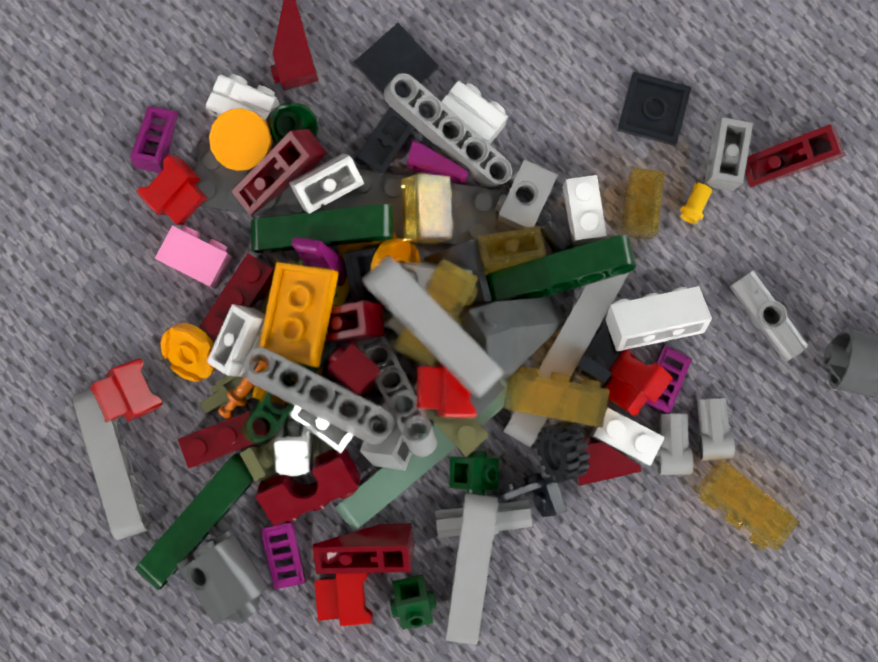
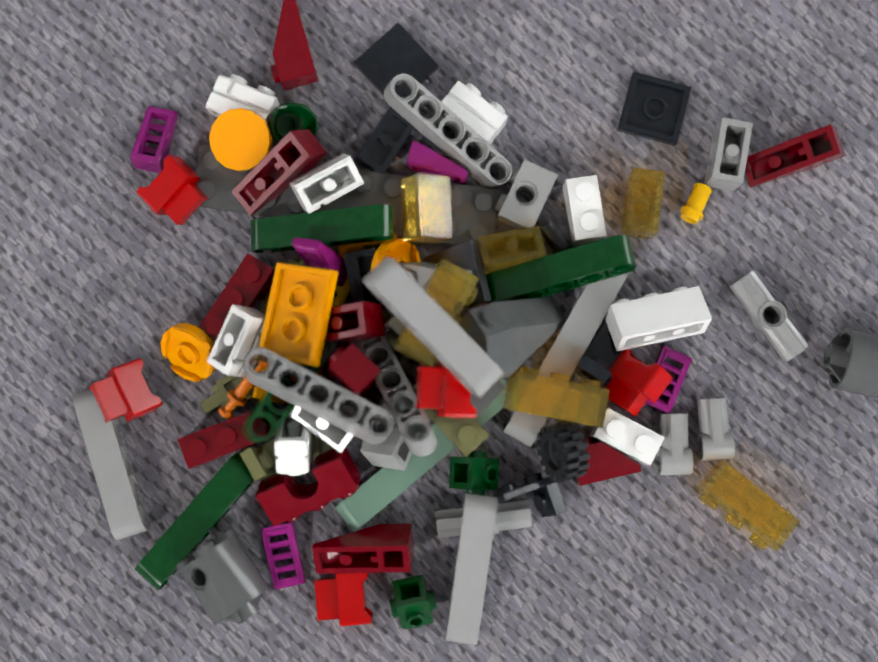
bright pink brick [155,225,233,290] -> none

